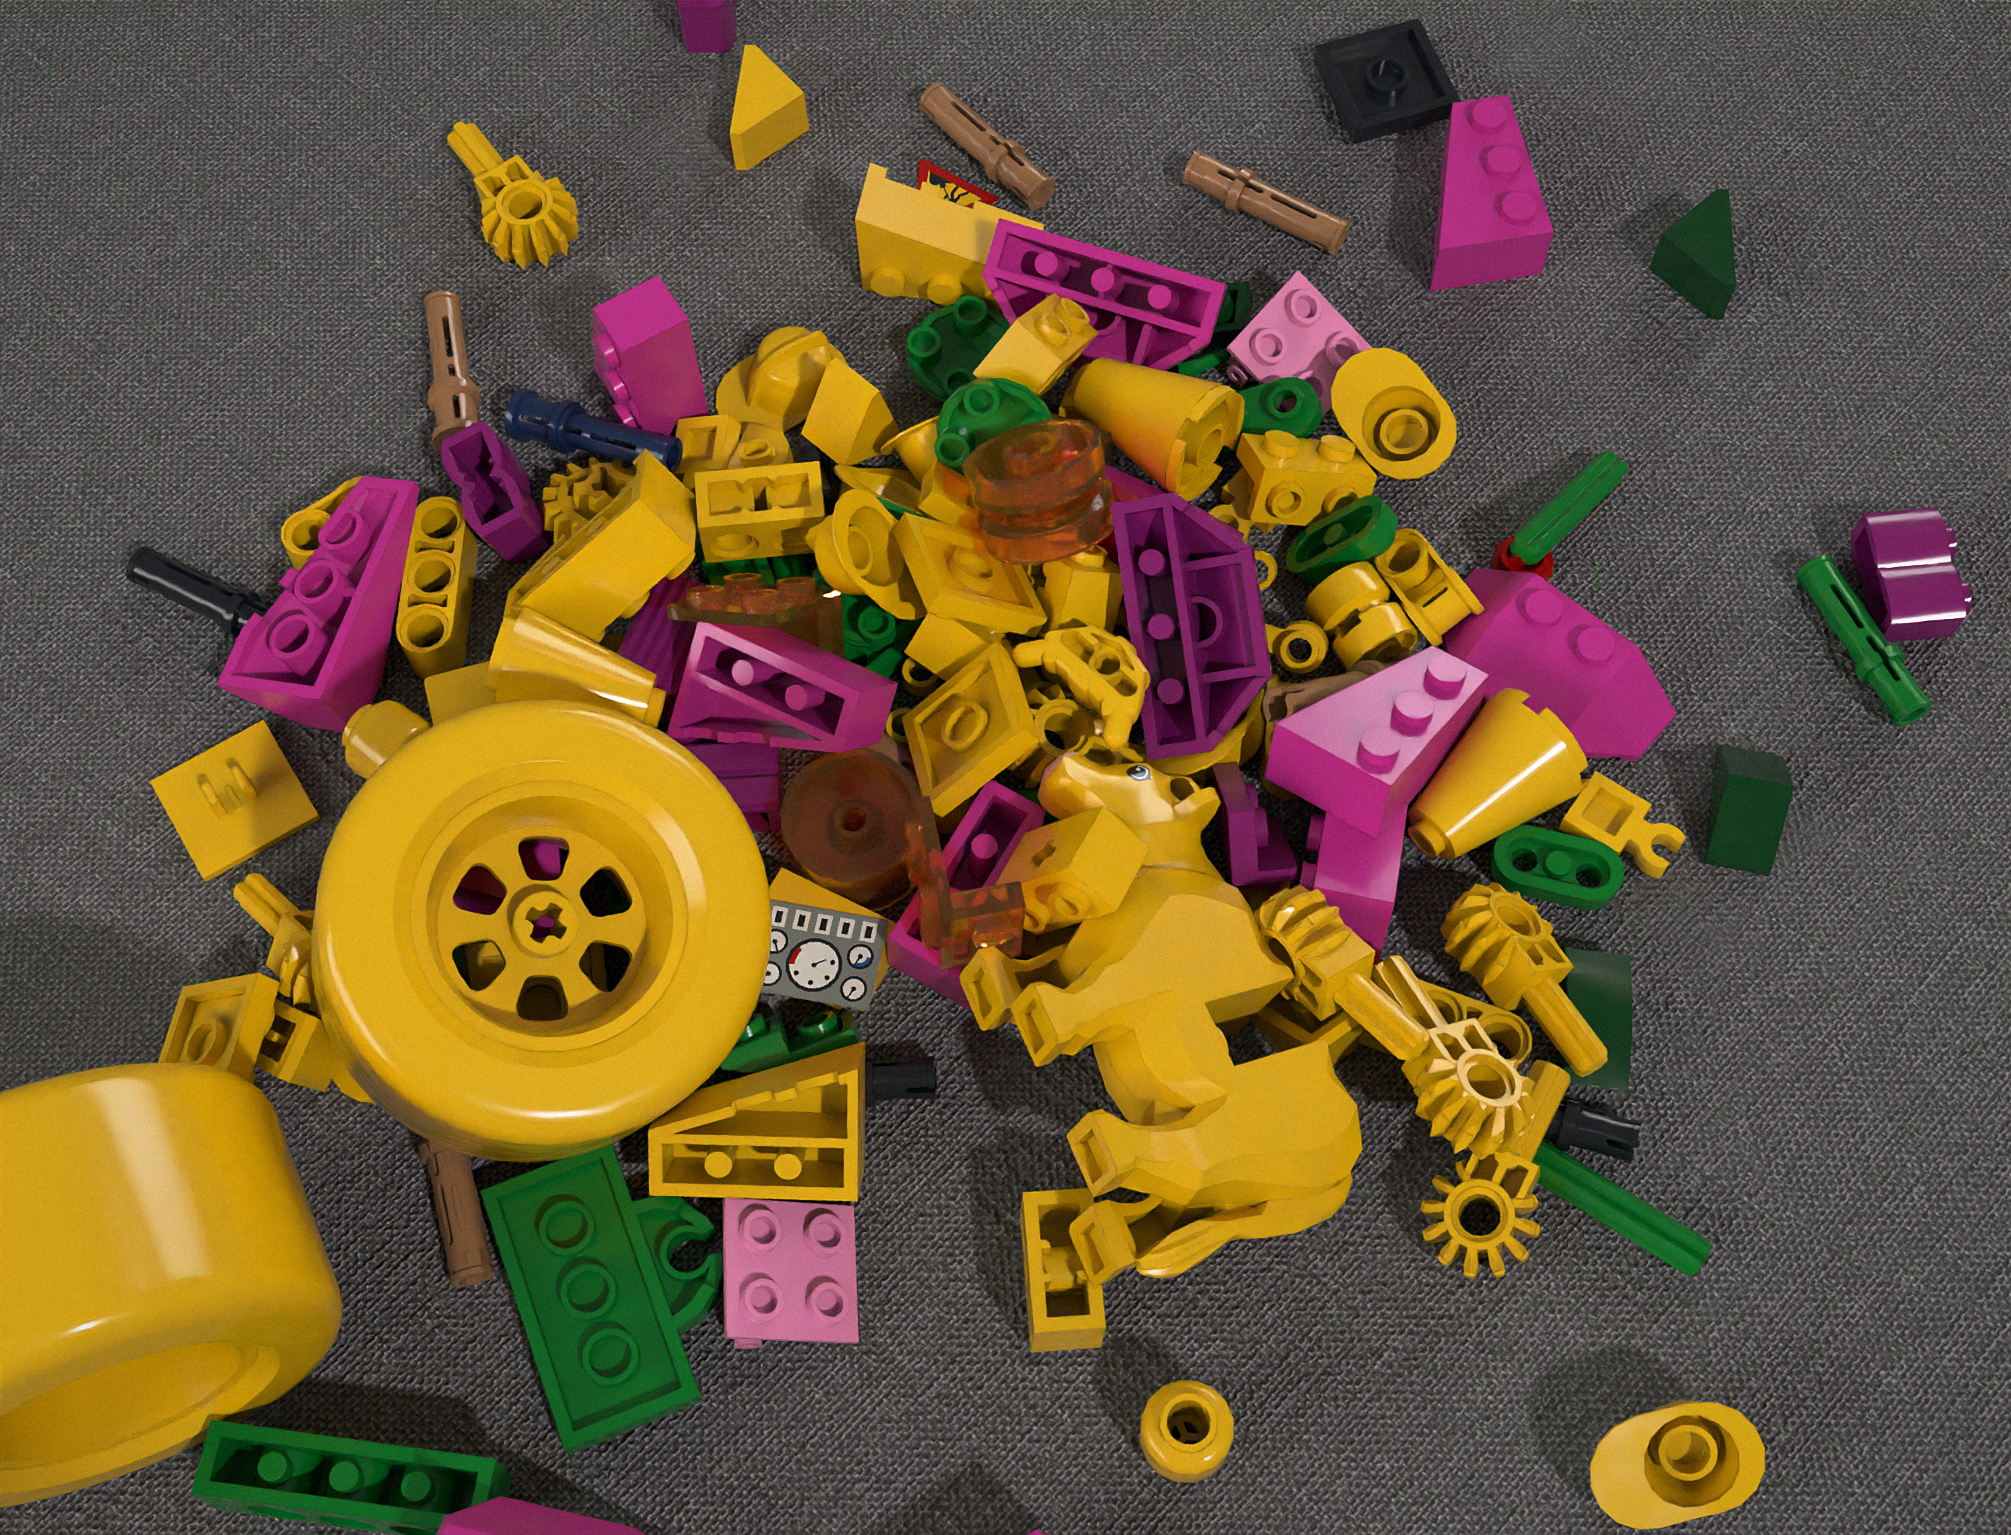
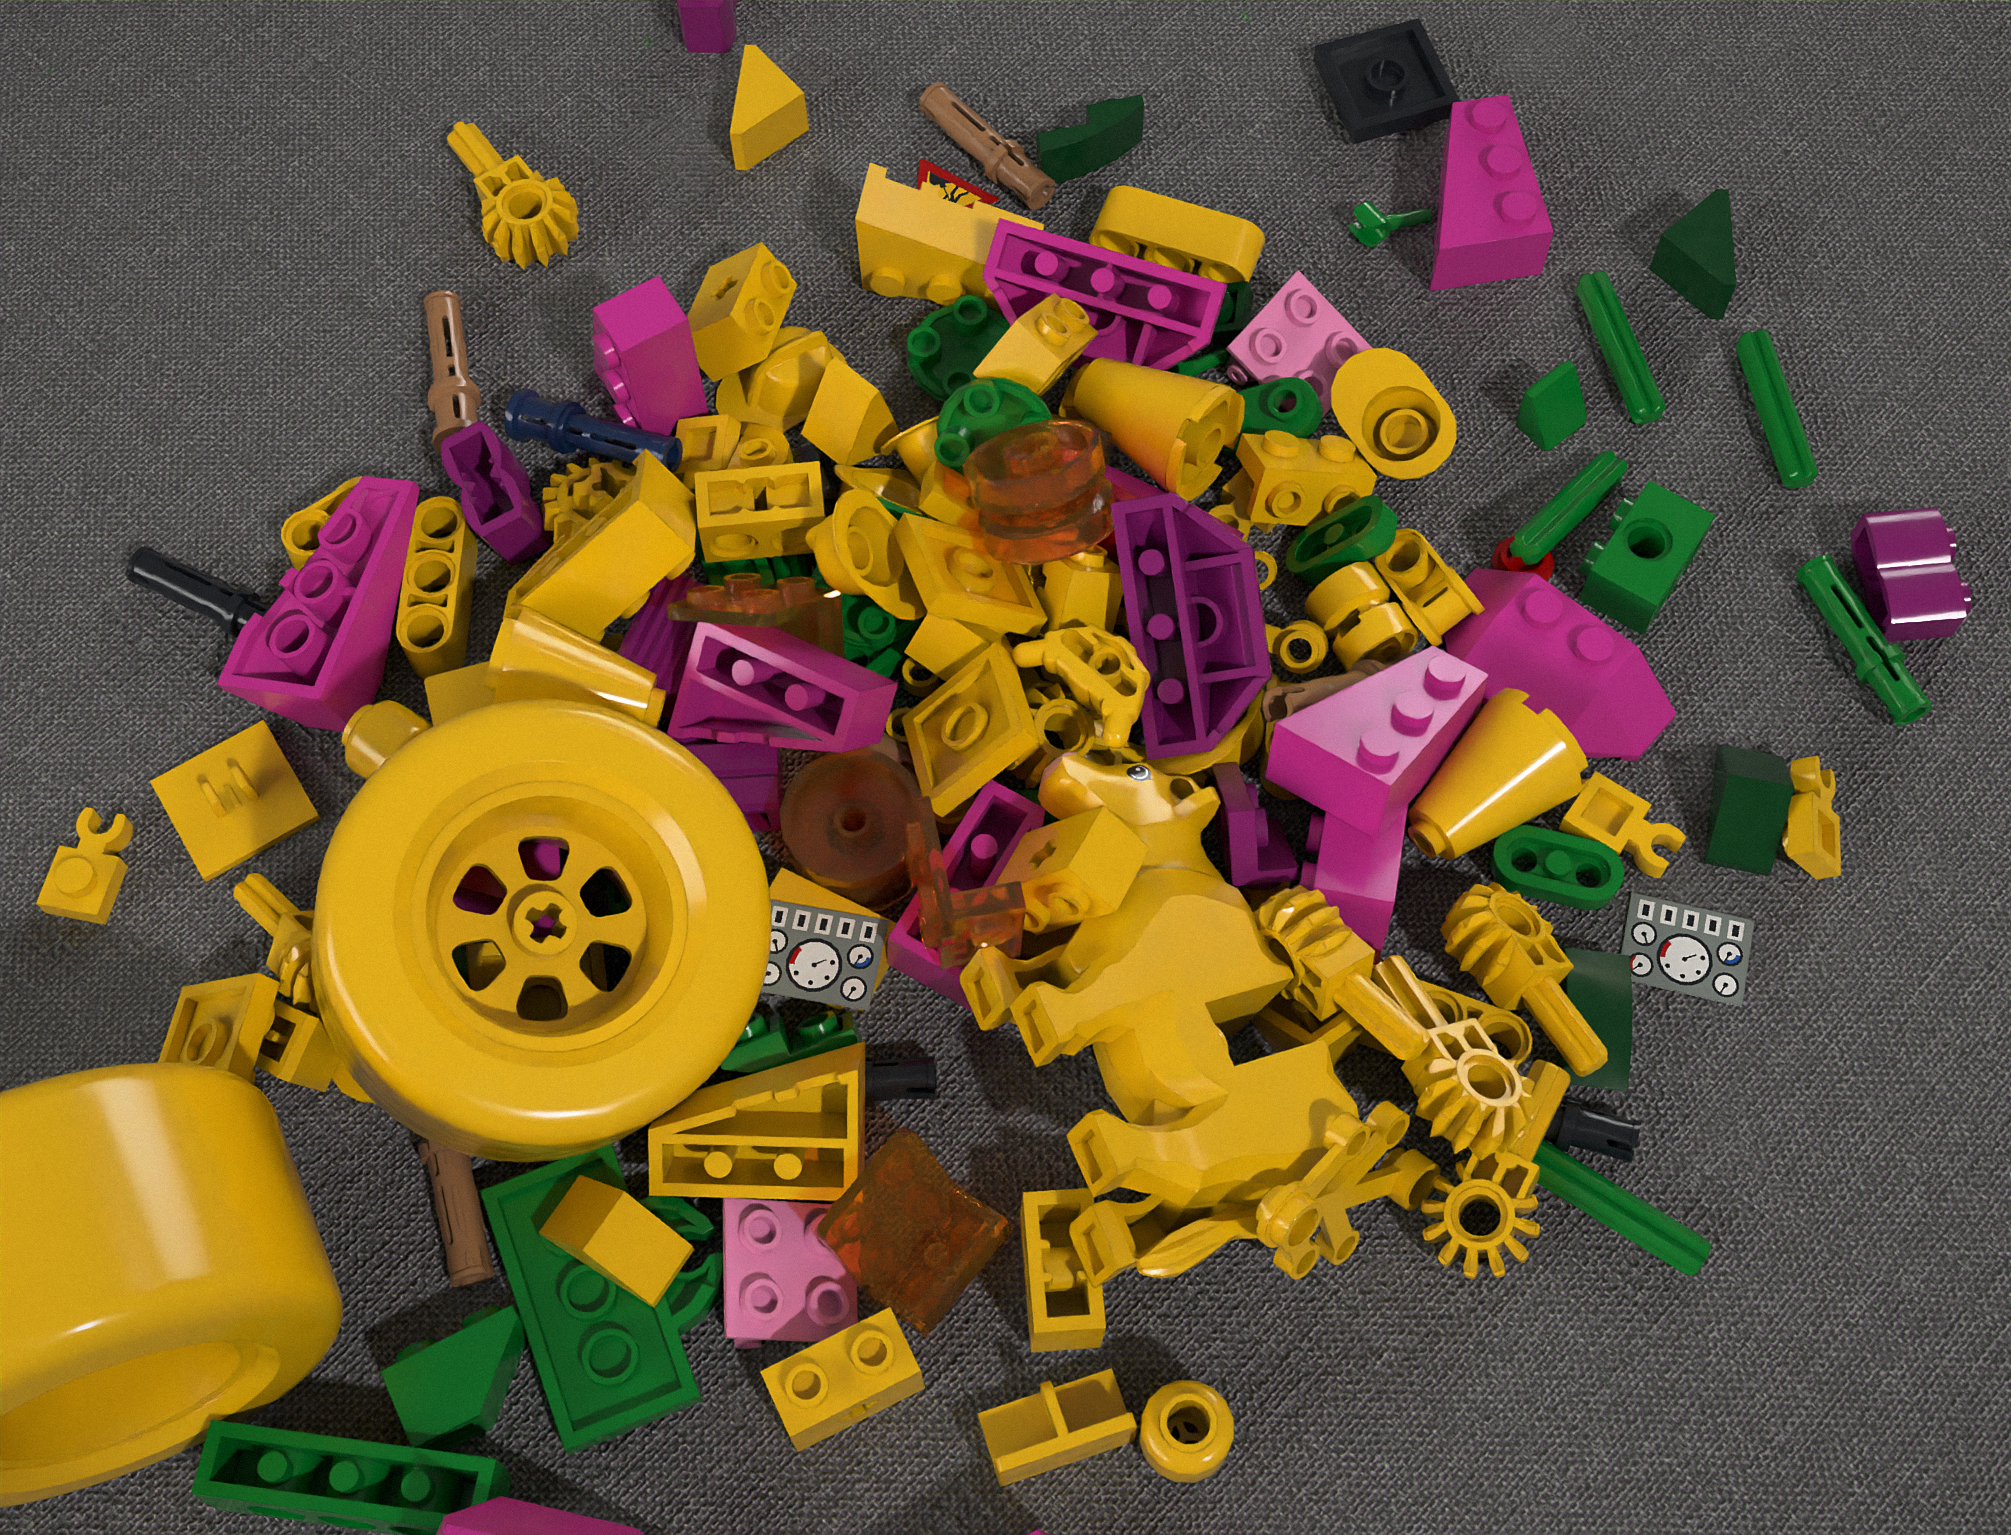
medium nougat pin [1182,150,1351,256] -> none
yellow piece [1590,1400,1765,1530] -> none
none -> yellow plate [36,807,133,925]
none -> green slope [380,1305,528,1452]
none -> yellow slope [539,1175,694,1308]
none -> yellow brick [687,242,797,383]
none -> yellow brick [760,1307,925,1453]
none -> clear orange bracket [817,1127,1013,1338]
none -> yellow panel [977,1368,1137,1487]
none -> dark green slope [1036,95,1144,184]
none -> yellow beam [1089,185,1265,283]
none -> yellow plant [1256,1101,1440,1280]
none -> green hand [1348,201,1431,248]
none -> green slope [1515,360,1587,451]
none -> green axle [1576,270,1666,426]
none -> green brick [1578,480,1716,636]
none -> sticker [1621,892,1755,1007]
none -> green axle [1736,329,1819,490]
none -> yellow plate [1781,755,1841,880]

